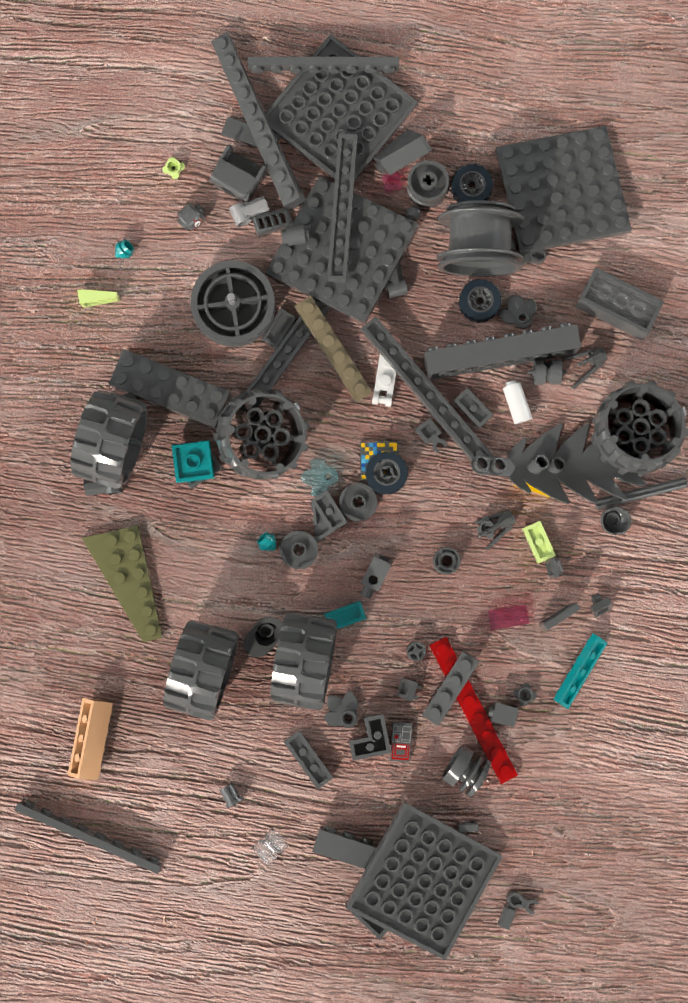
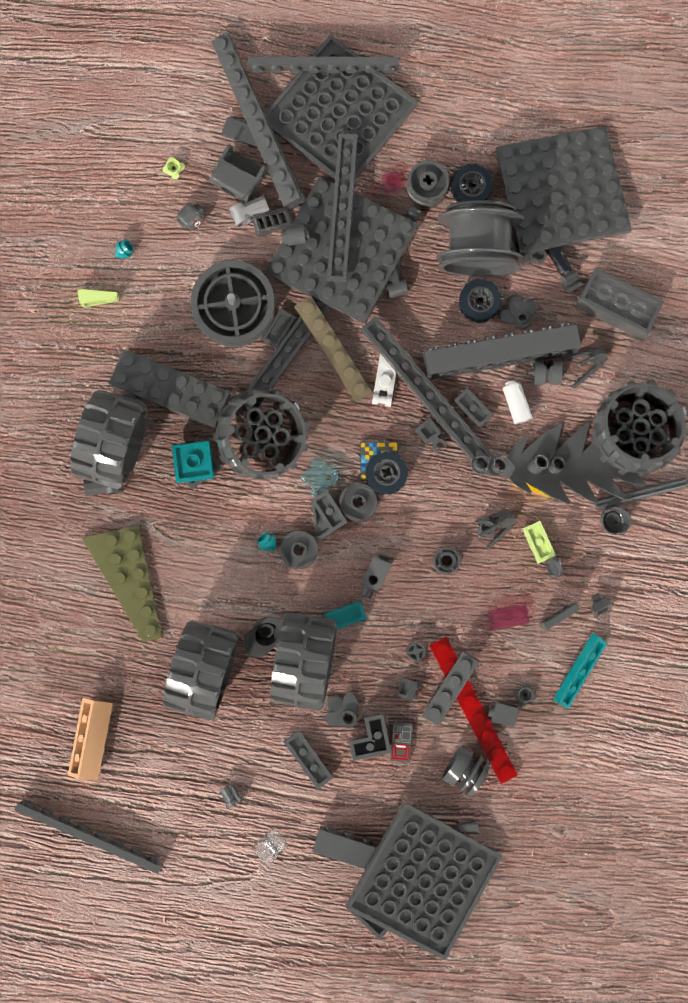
dark grey slope [373,129,432,175] -> none
dark grey bar [497,891,538,930] -> none
none -> piece [547,247,584,293]

